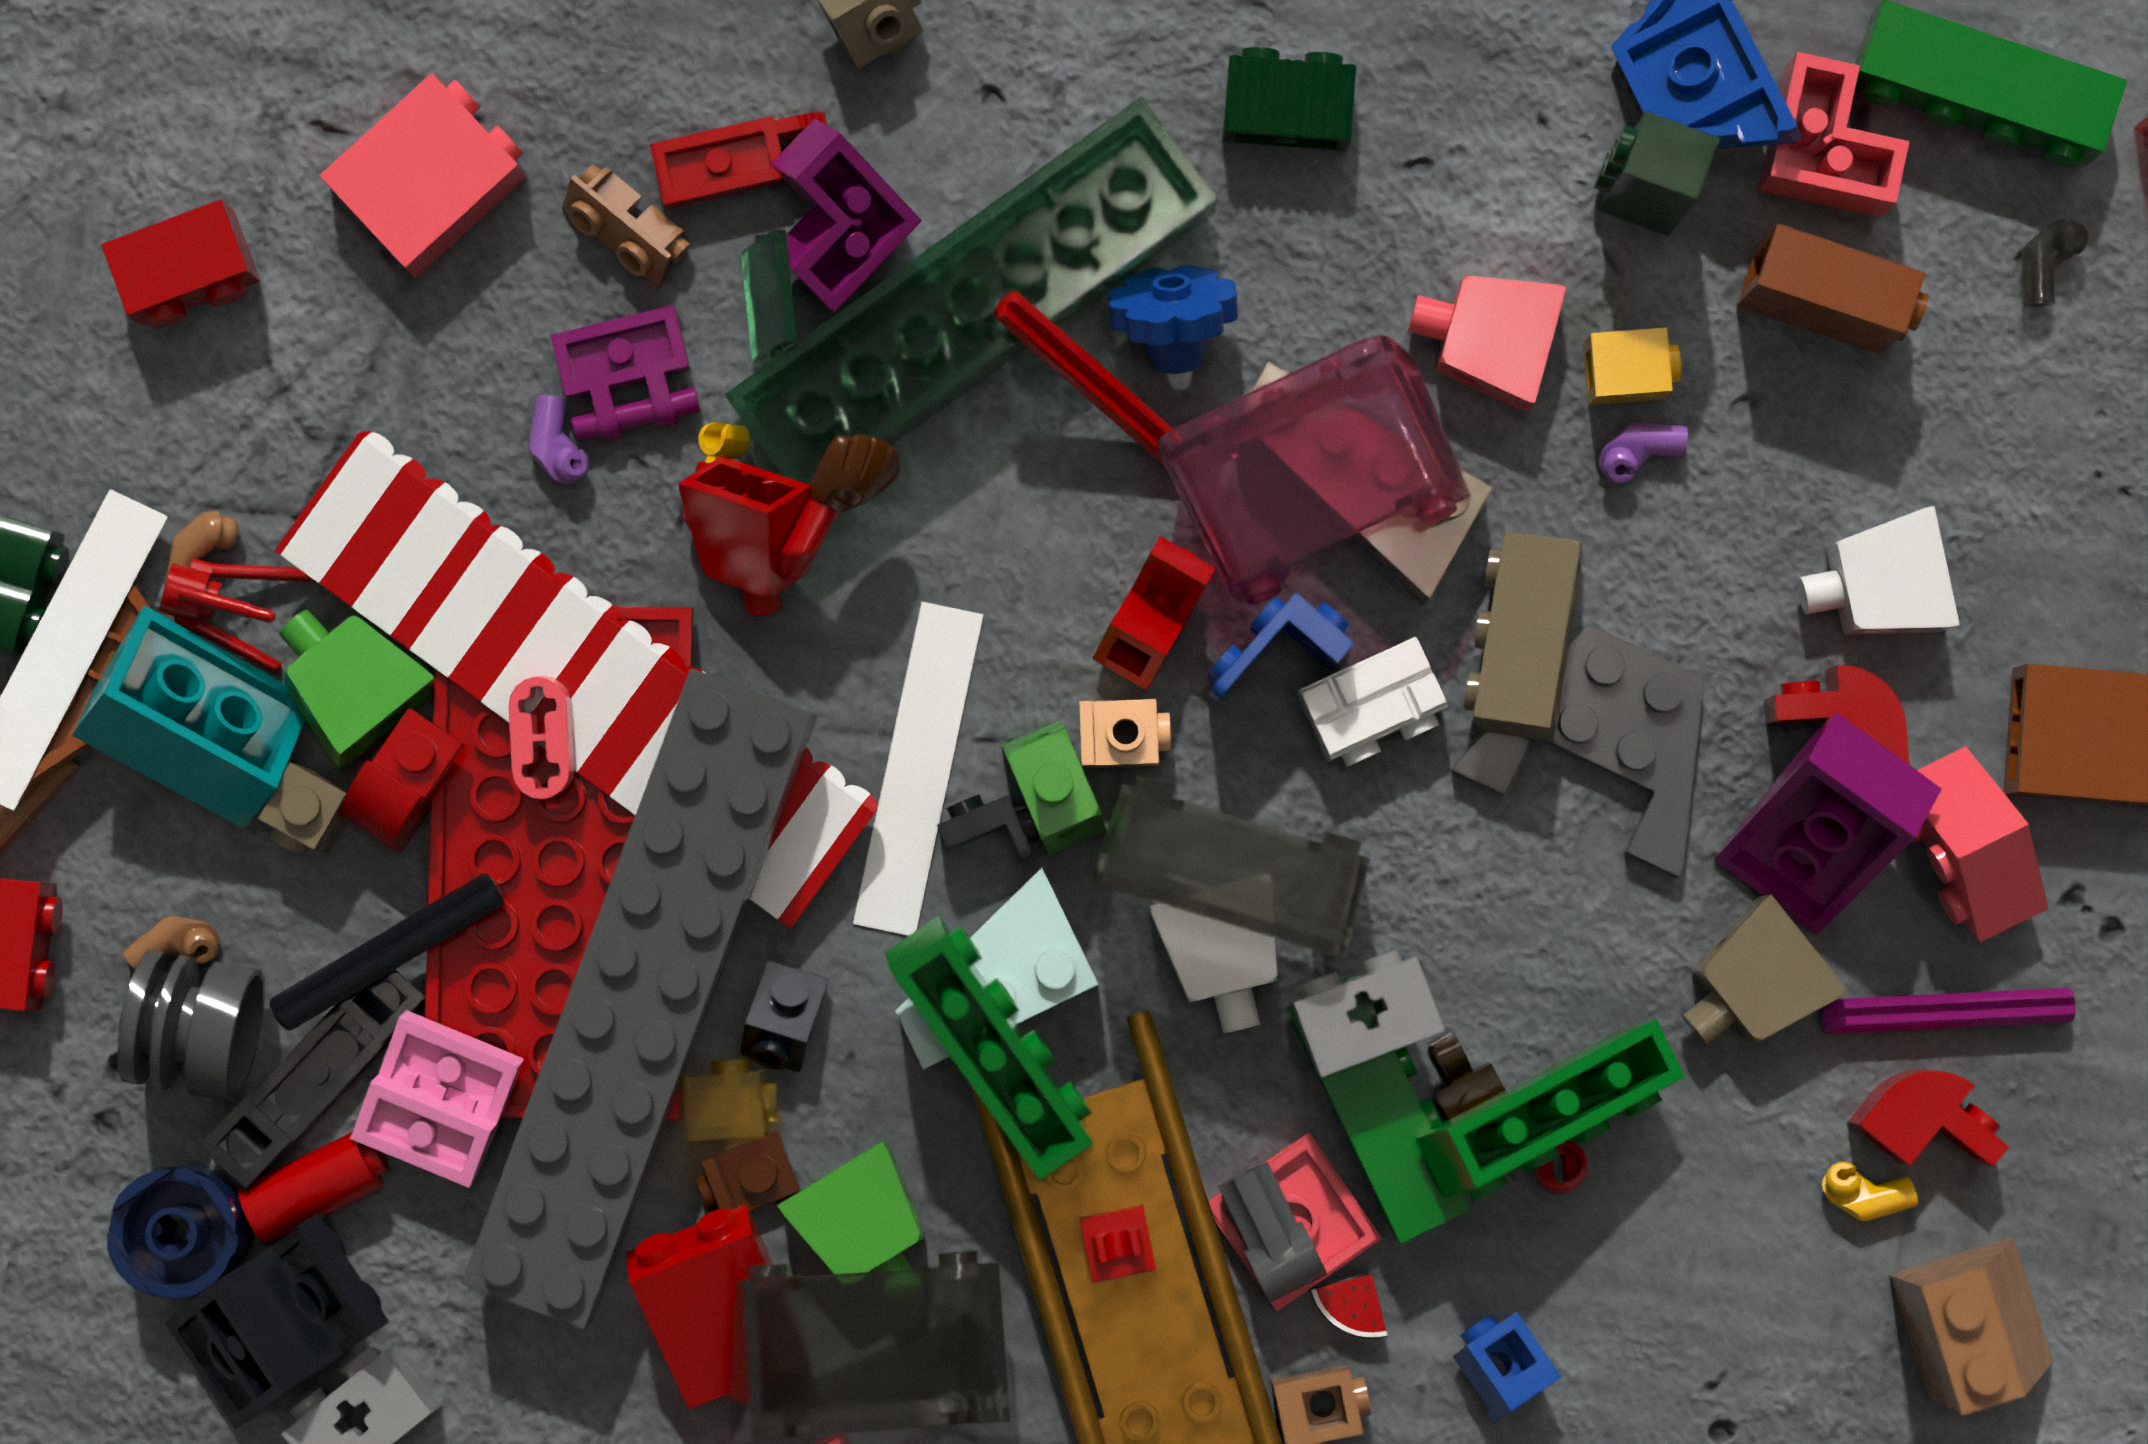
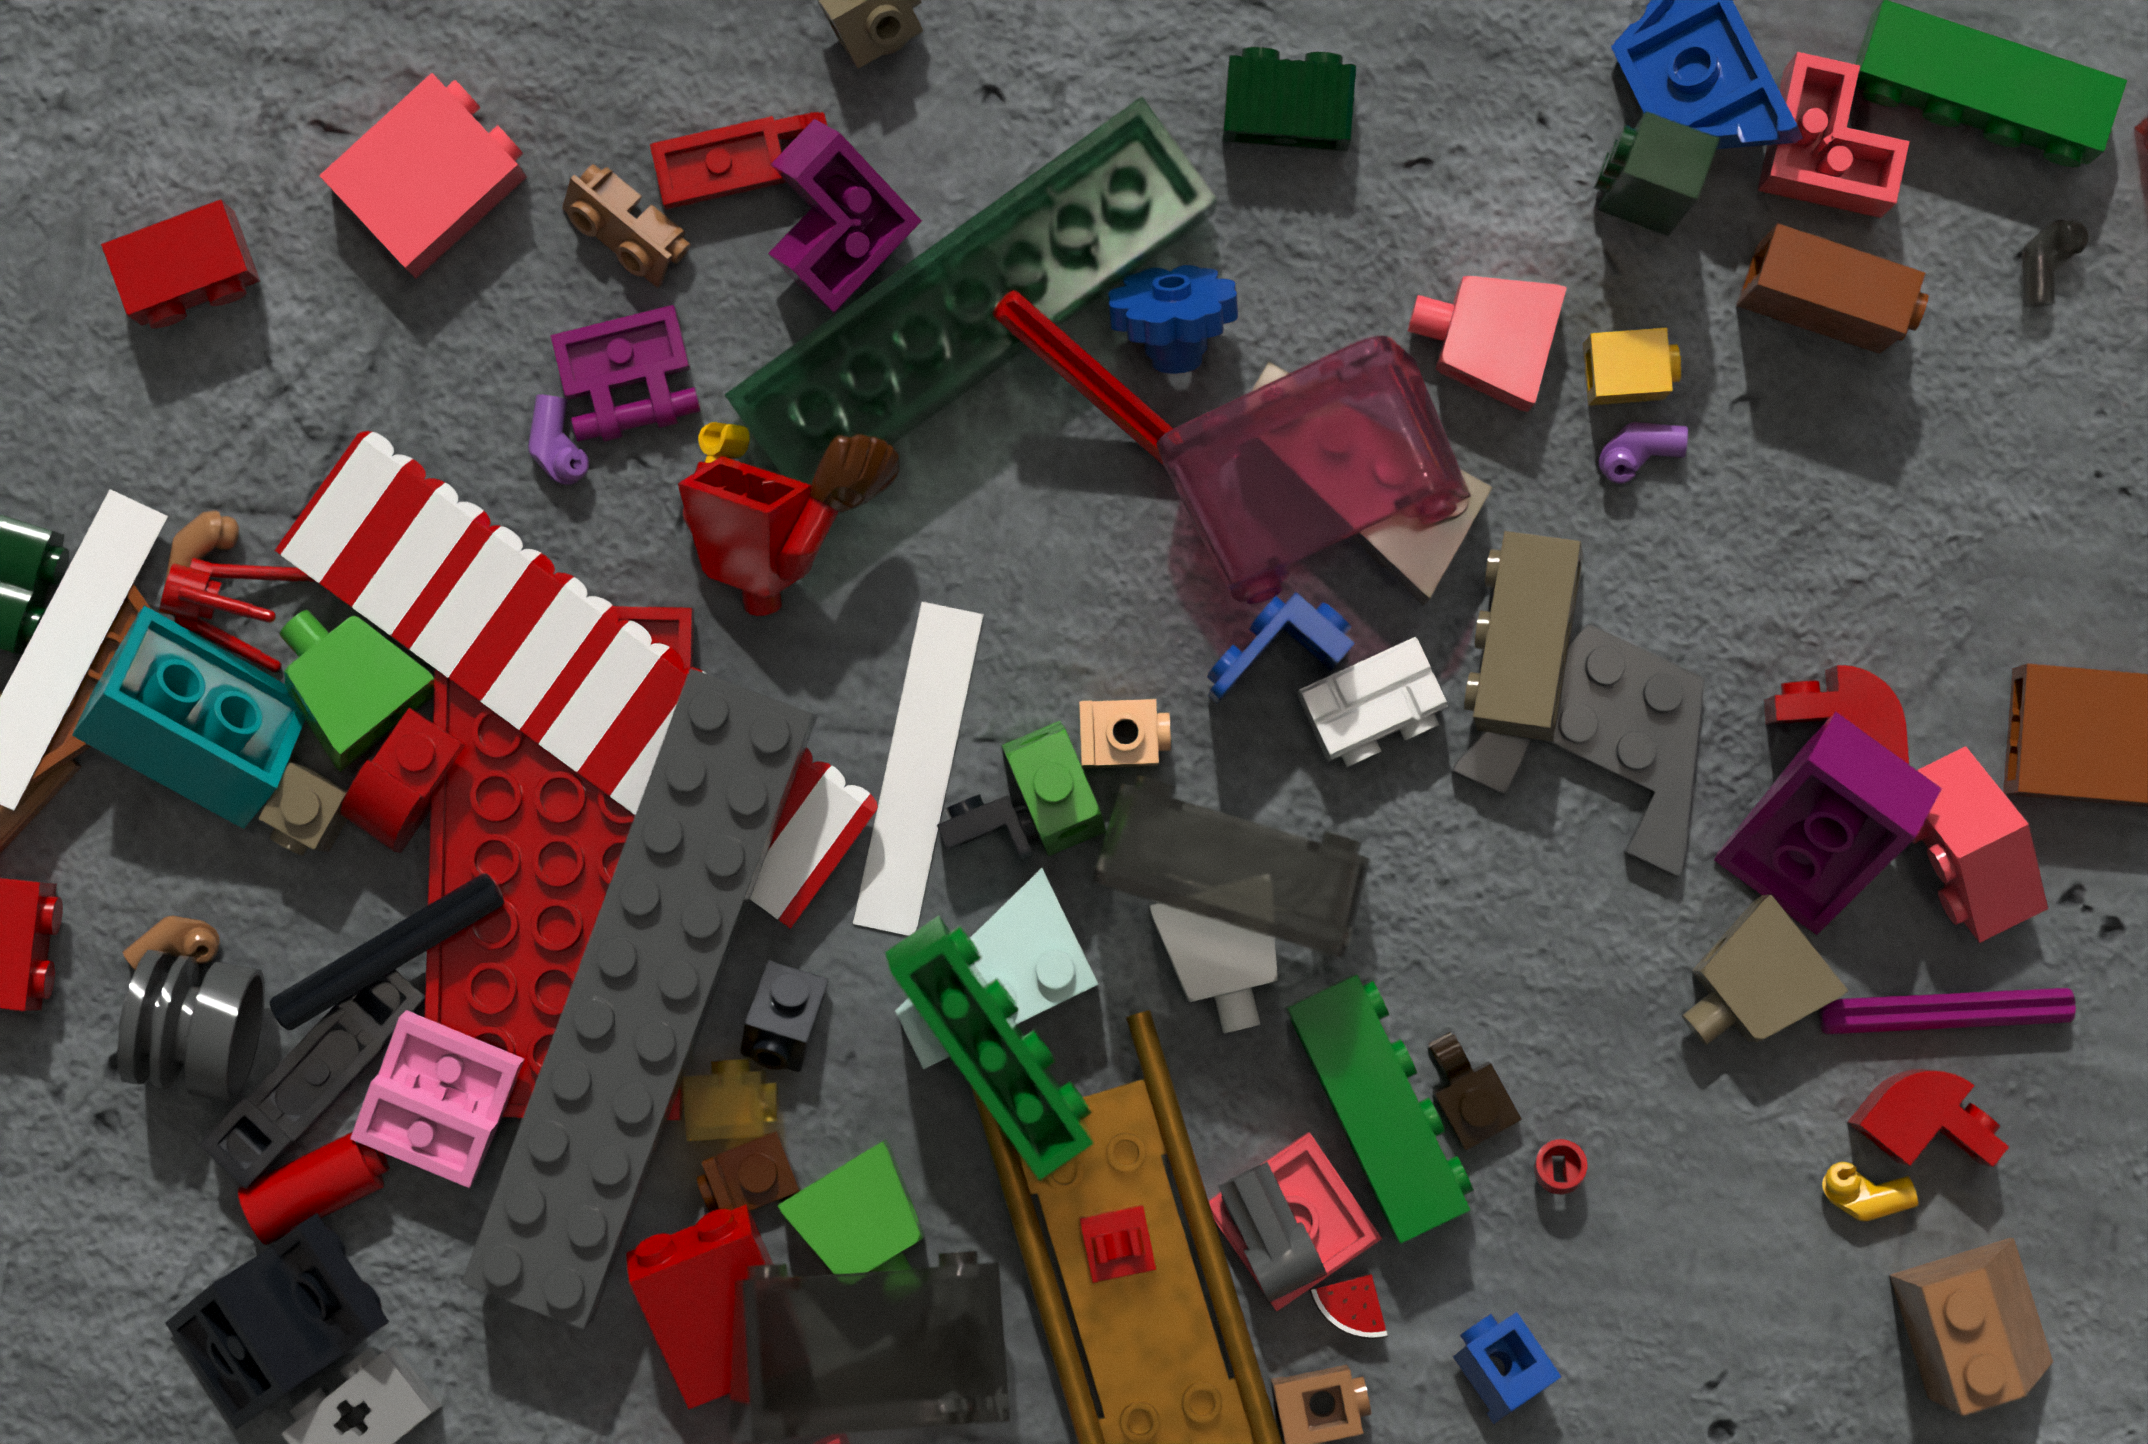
dark blue brick [107,1164,254,1298] -> none
coral beam [508,676,575,799] -> none
clear green piece [741,230,797,361] -> none
red brick [1092,536,1216,690] -> none
light grey brick [1290,949,1445,1077] -> none
green brick [1415,1019,1685,1200] -> none
white torso [1798,506,1960,635] -> none

